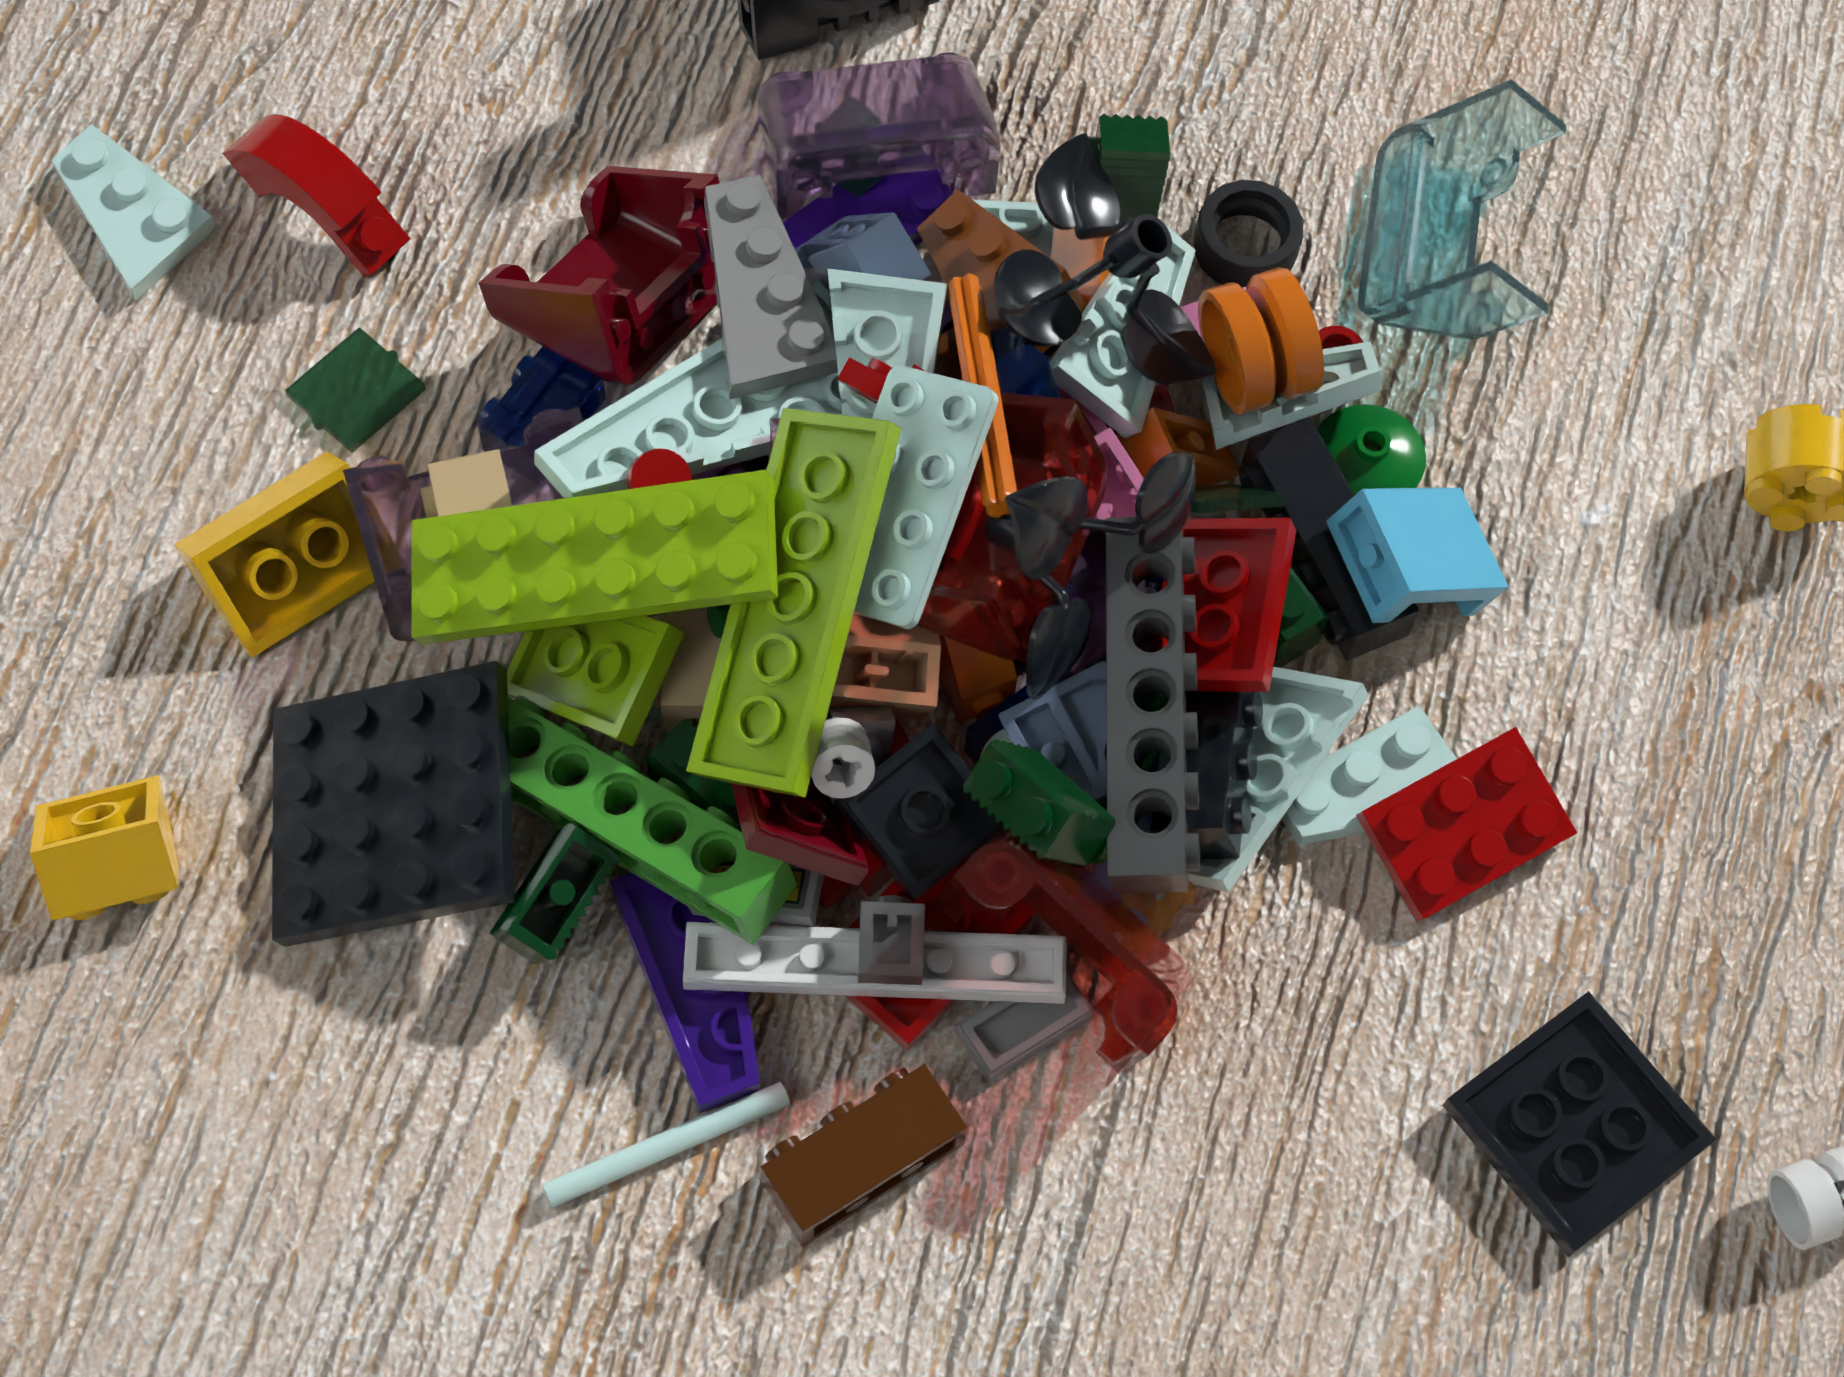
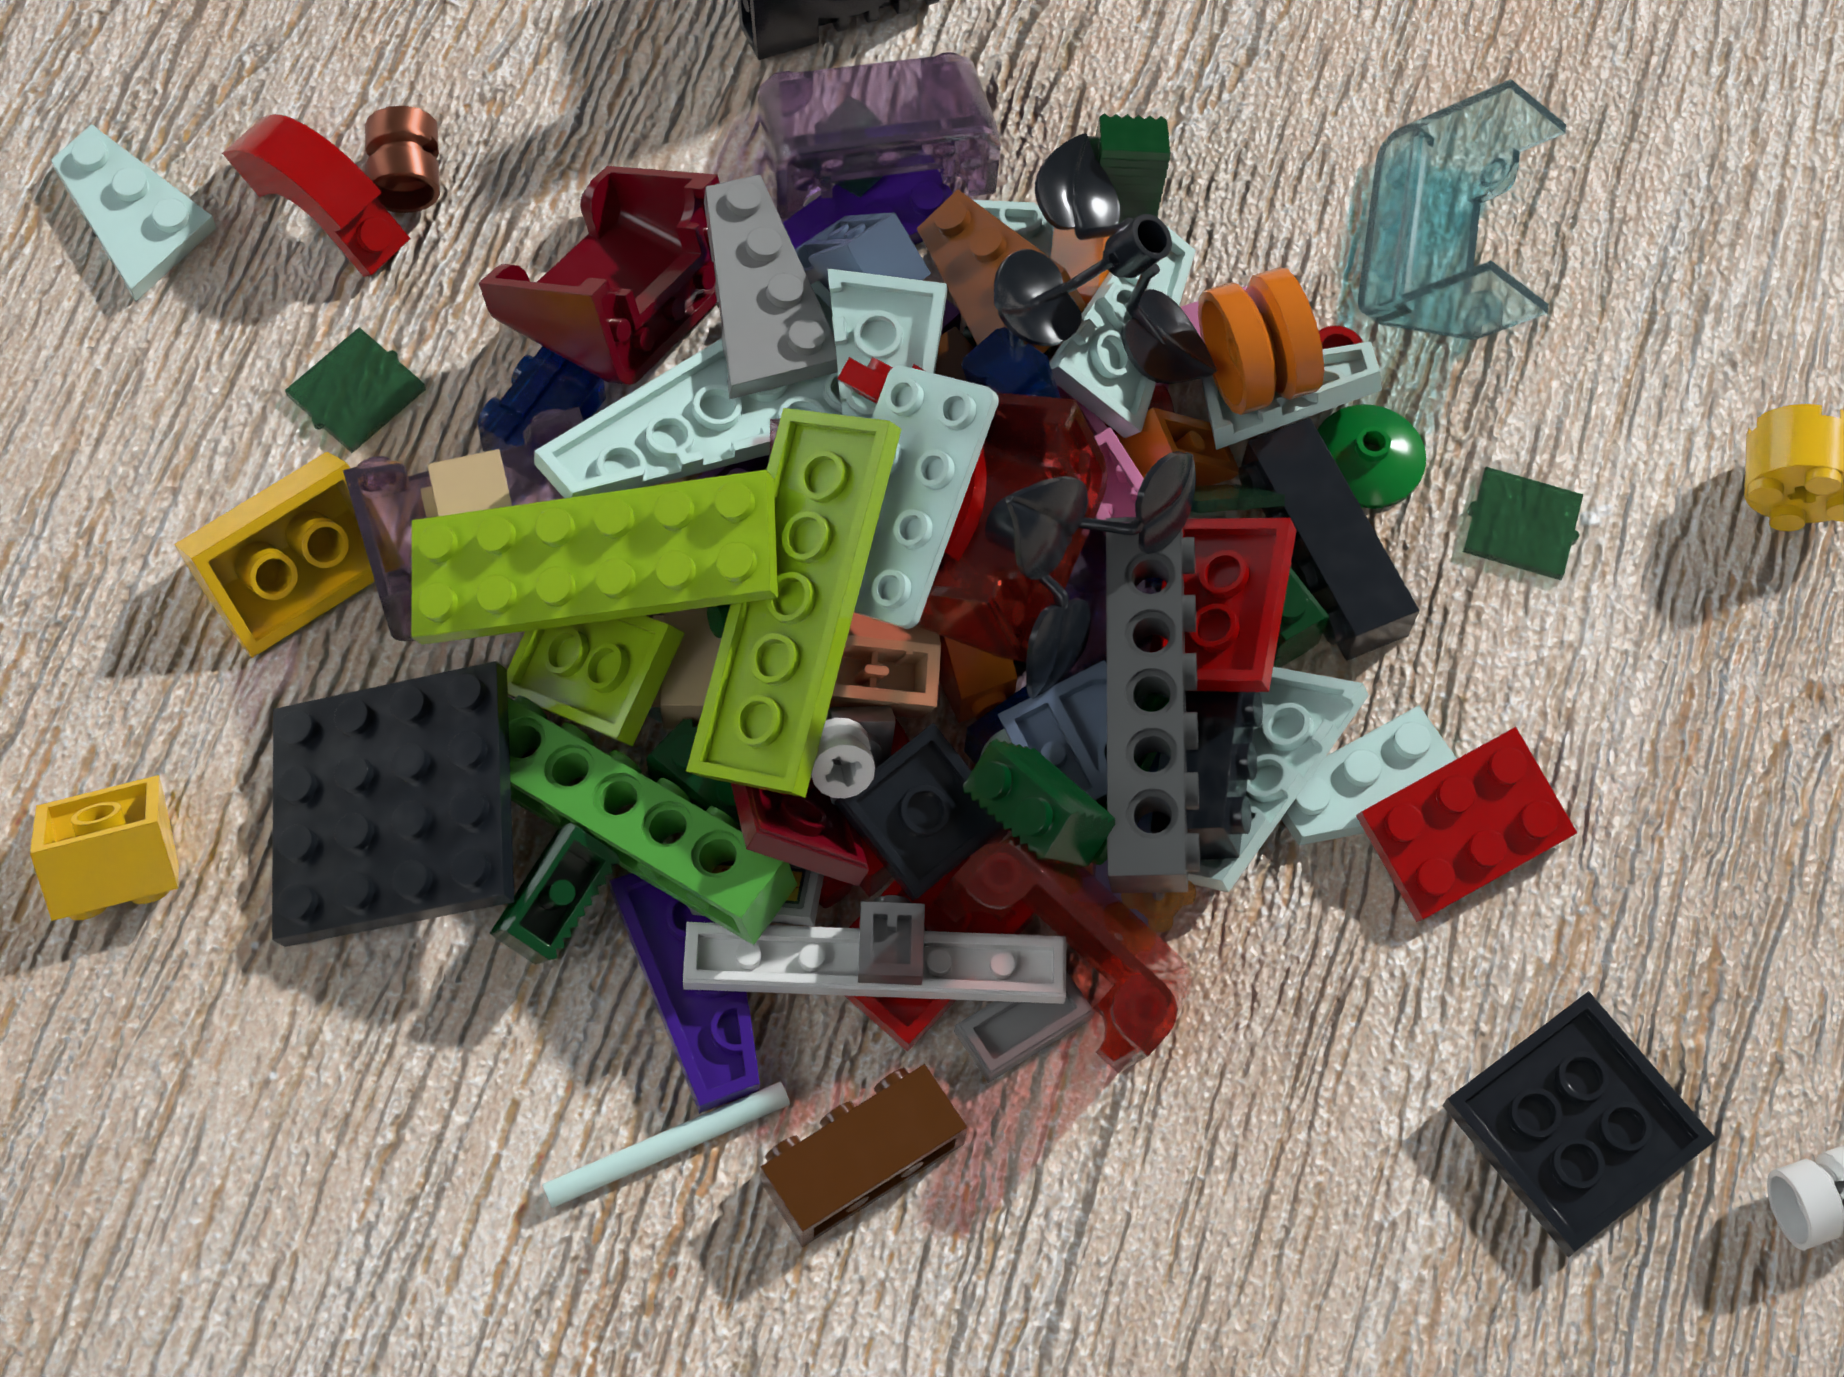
red tile [626,448,692,489] -> none
orange axle [947,273,1017,518] -> none
black tyre [1194,180,1303,288] -> none
medium azure panel [1326,487,1509,623] -> none
none -> copper wheel [365,106,440,213]
none -> clear green piece [1462,467,1584,580]

